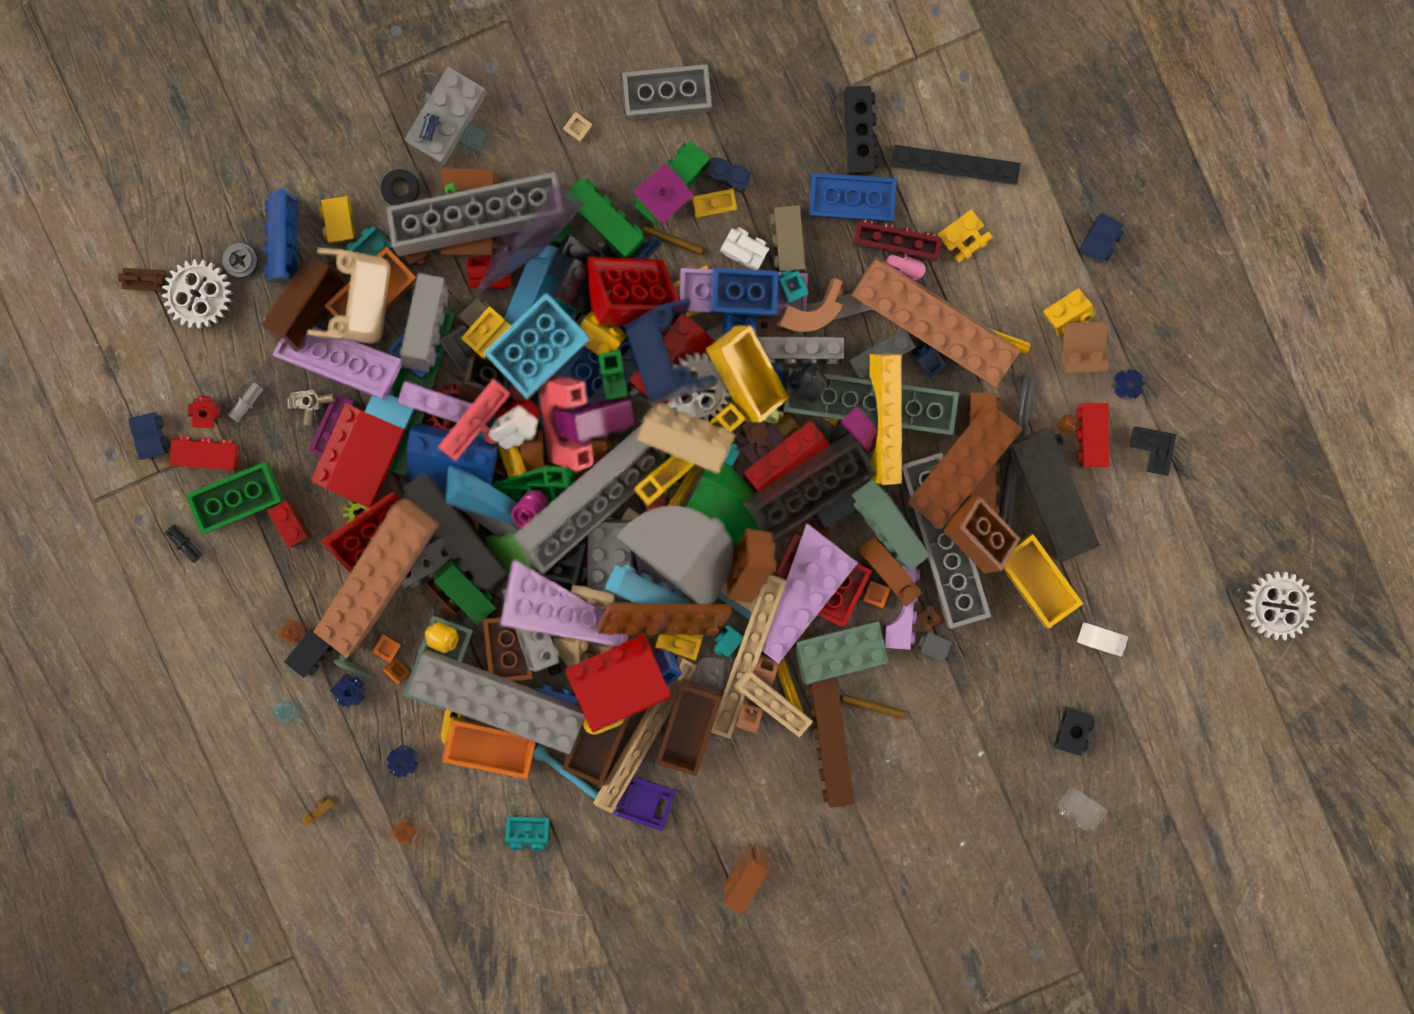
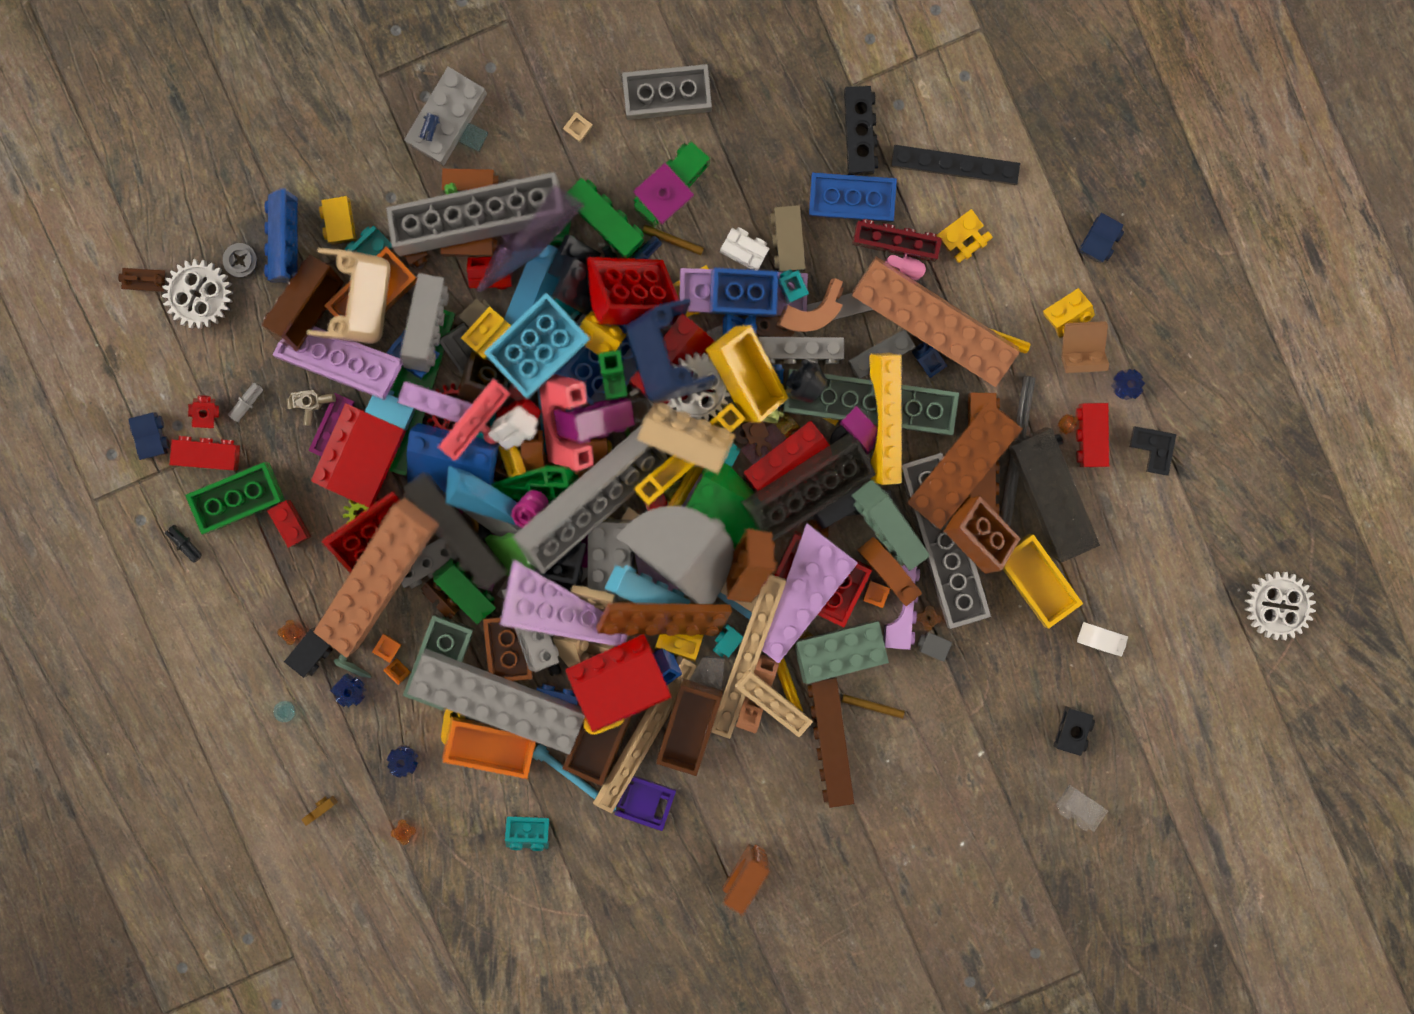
black tyre [381,169,420,206] -> none
yellow head [425,622,459,653] -> none
yellow plate [692,189,737,218] -> none
dark blue brick [706,157,752,192] -> none

